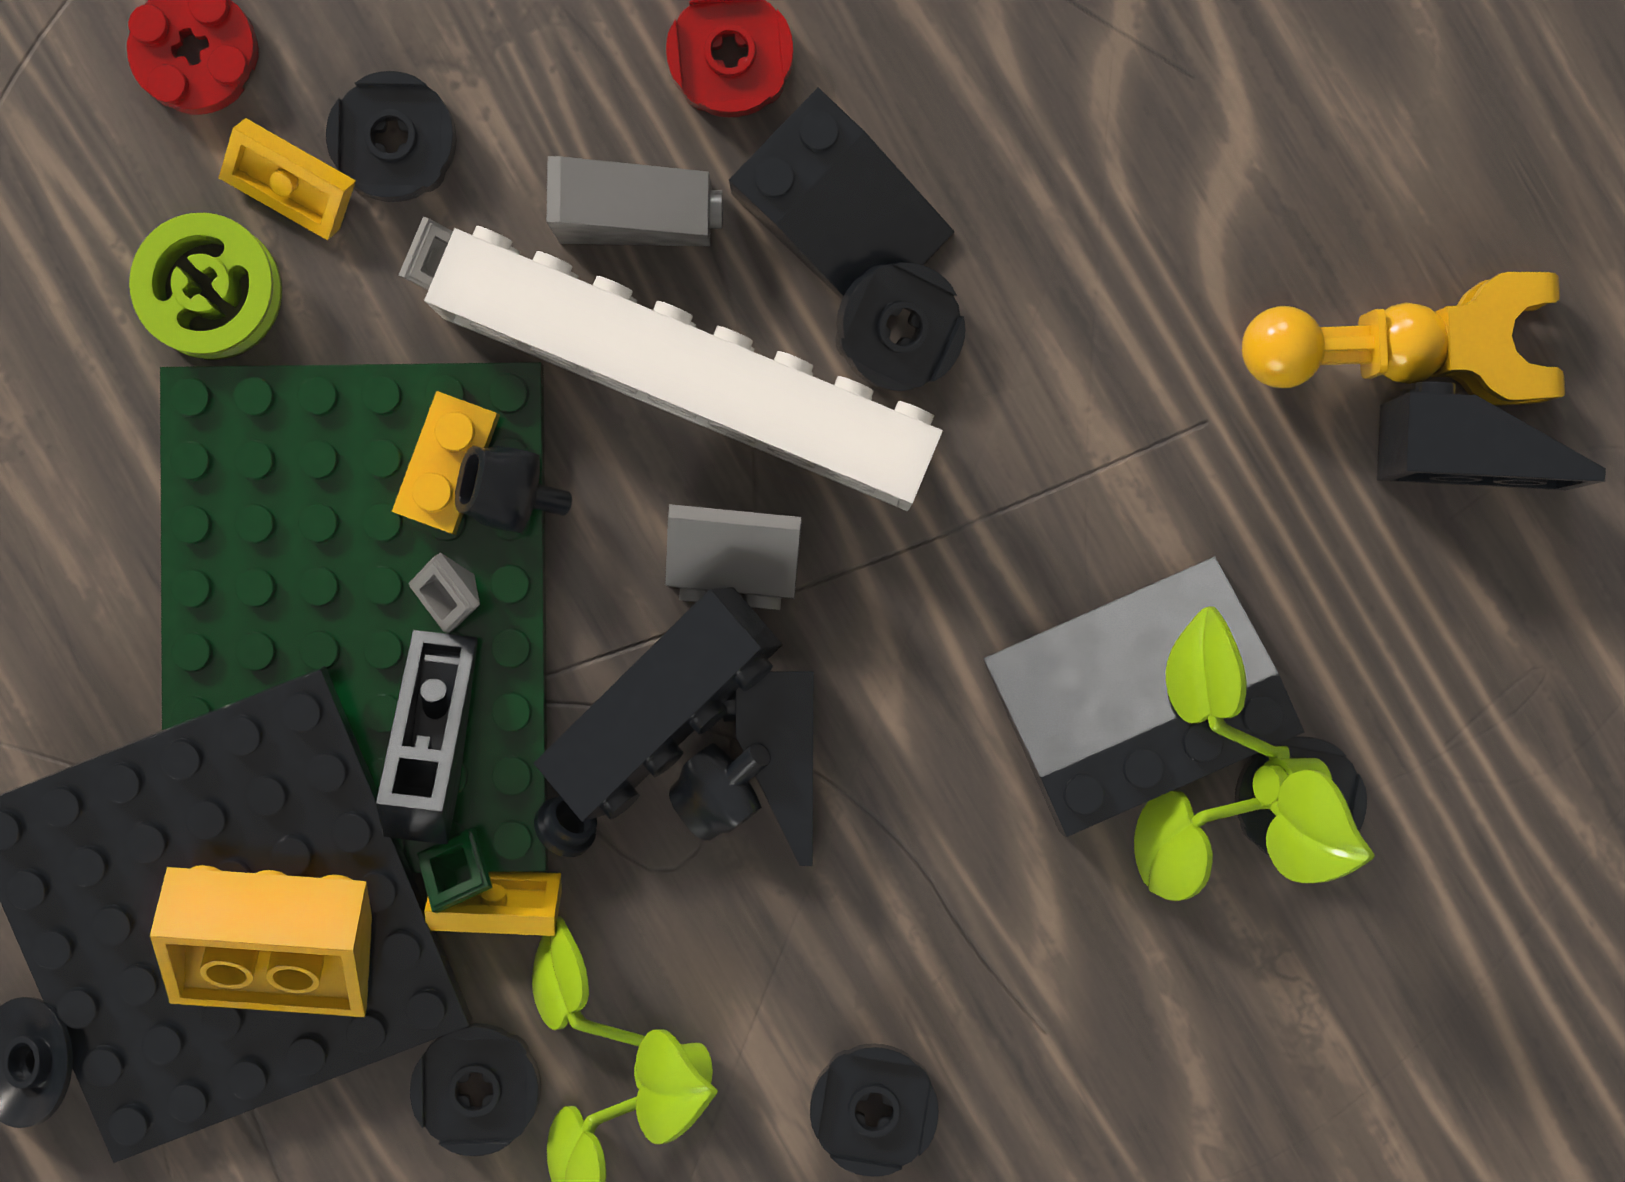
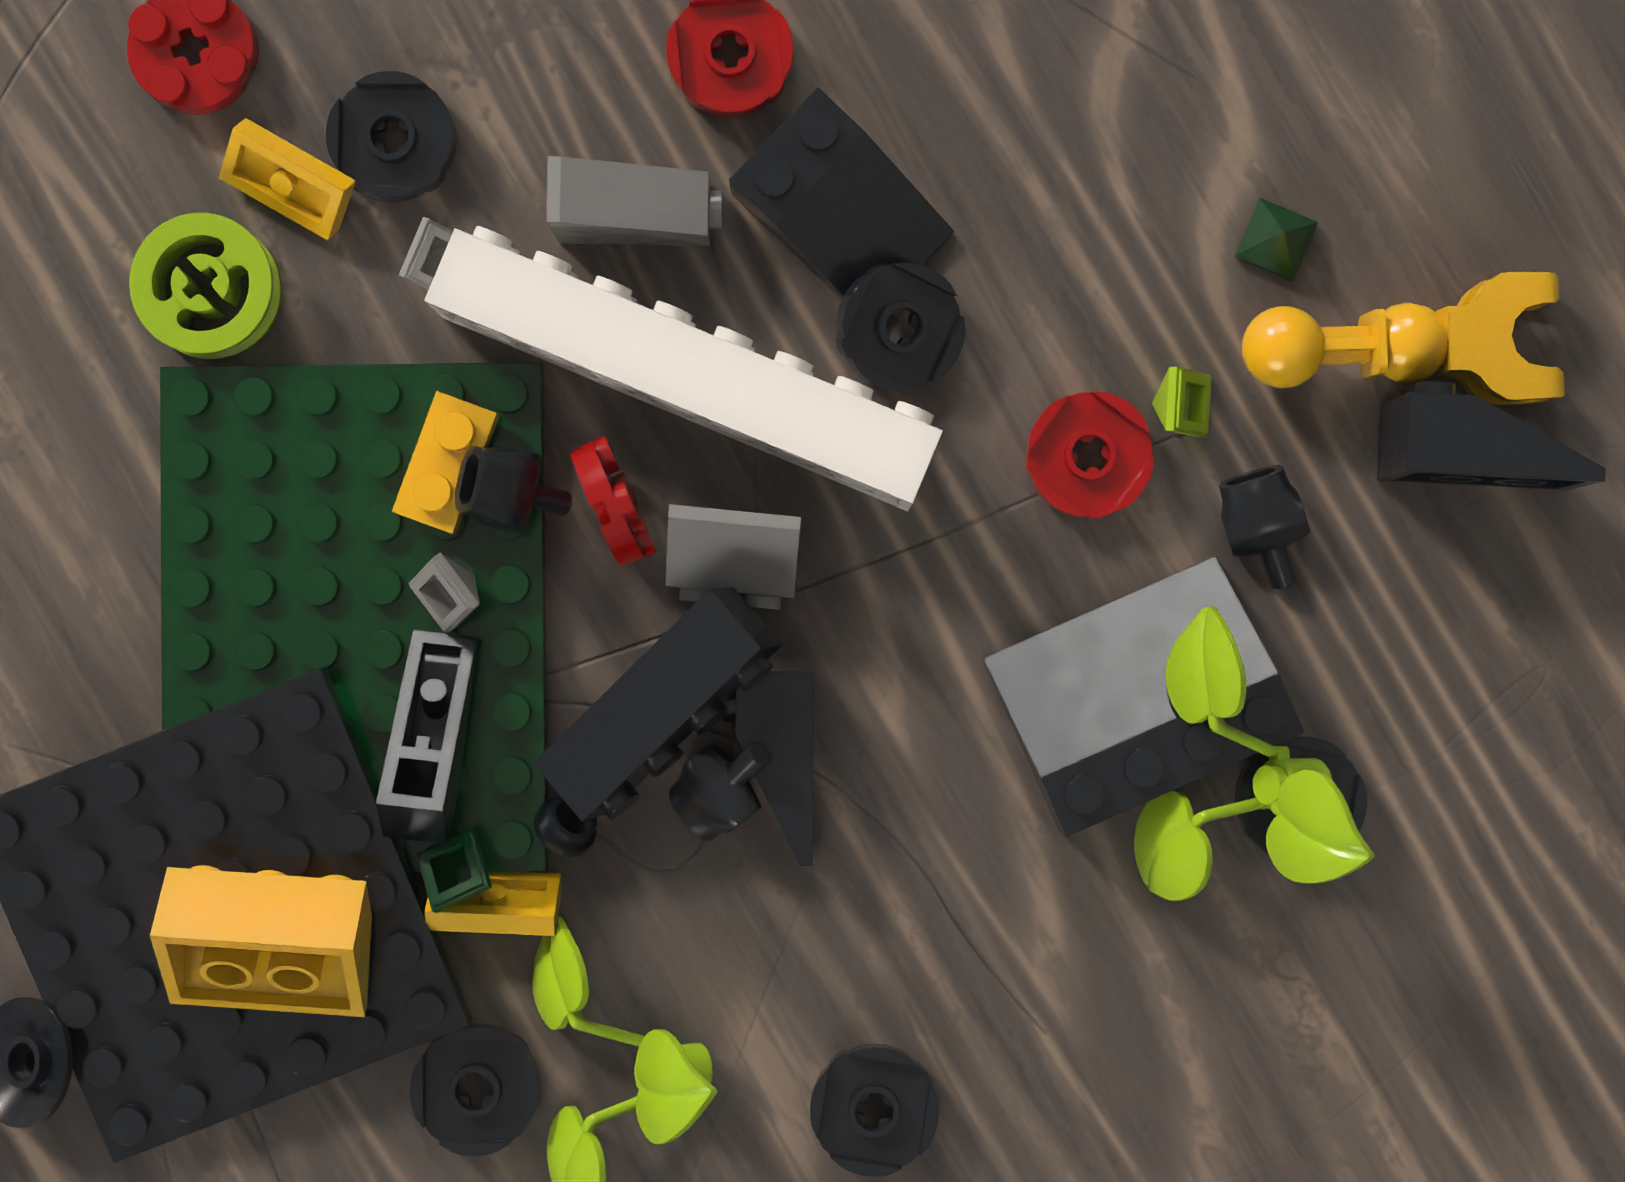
none -> red plate [570,435,657,567]
none -> red plate [1025,391,1154,519]
none -> lime slope [1152,367,1212,438]
none -> black piece [1219,465,1311,589]
none -> dark green slope [1234,198,1318,281]

